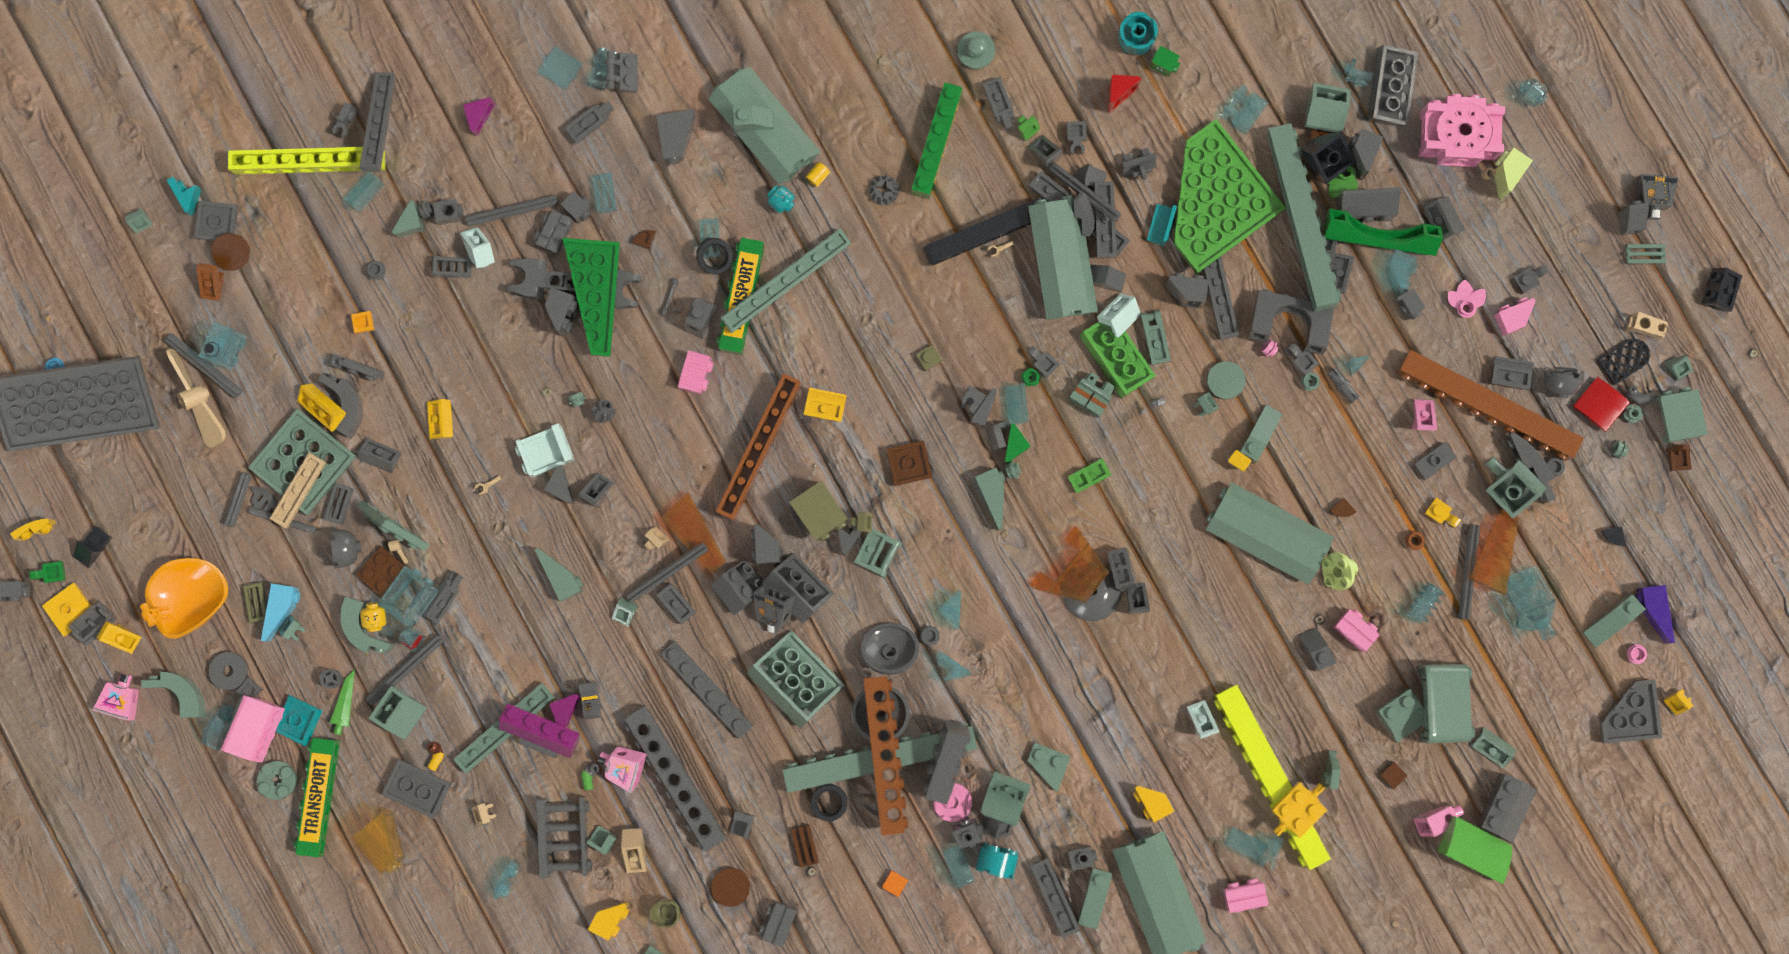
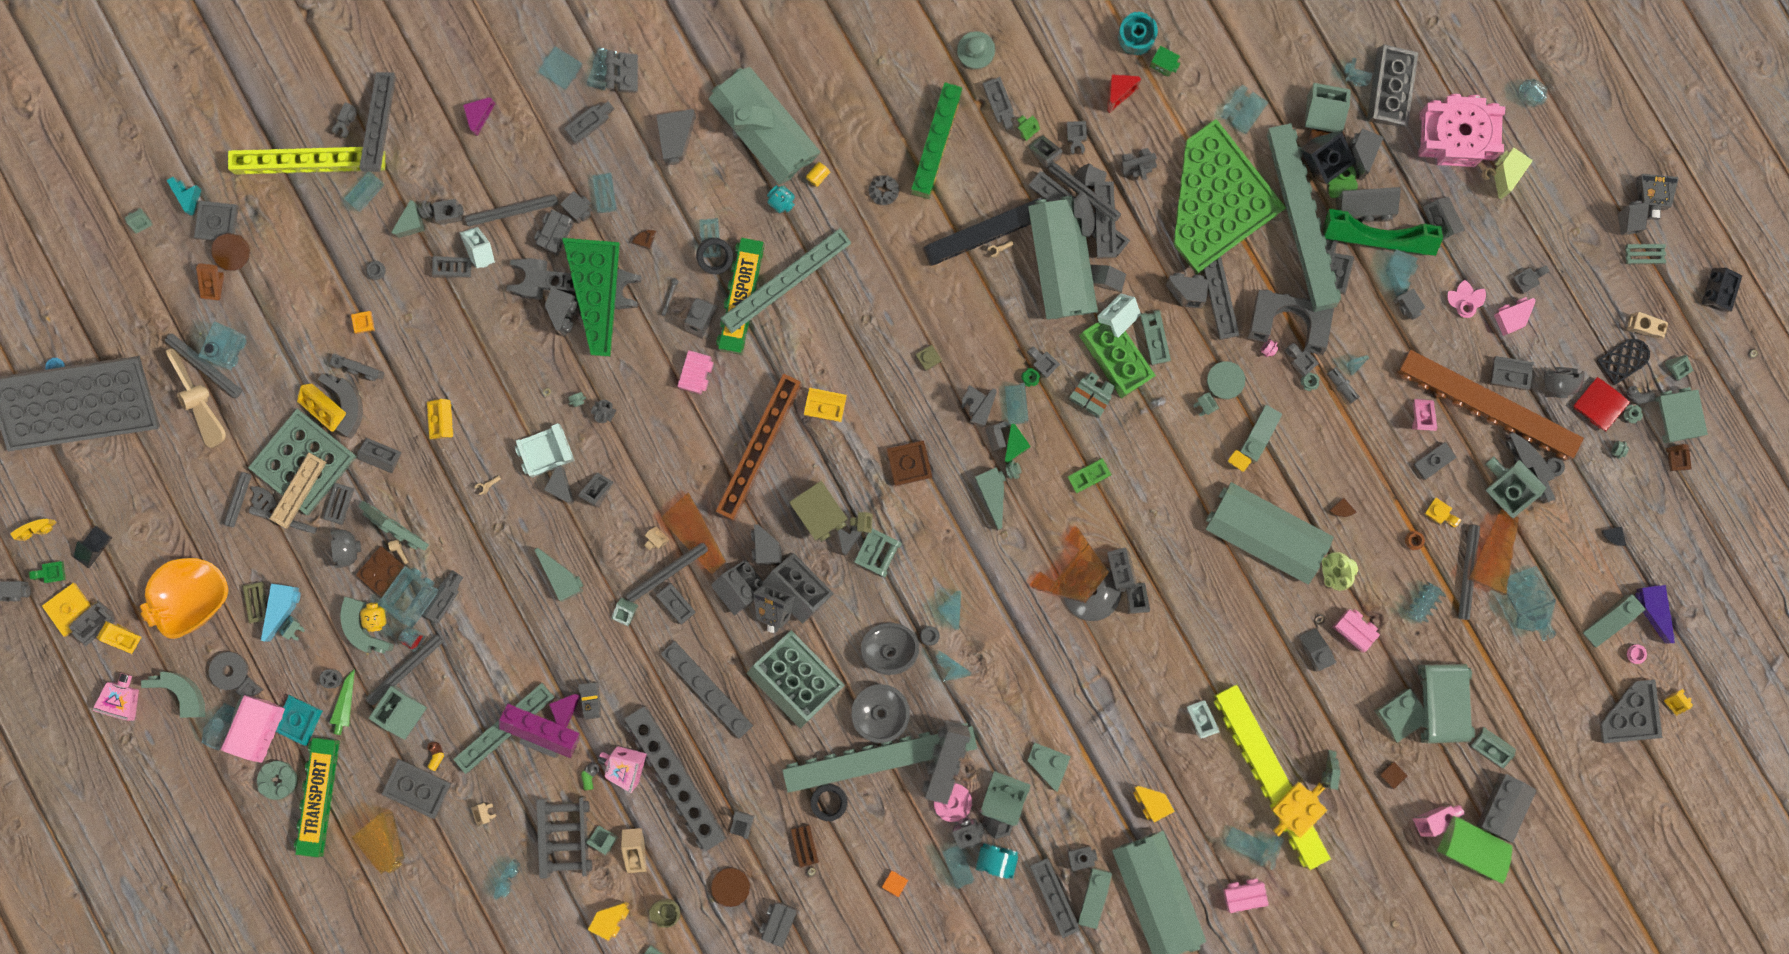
dark orange brick [863,676,908,836] -> none
teal panel [1146,204,1177,246] -> none

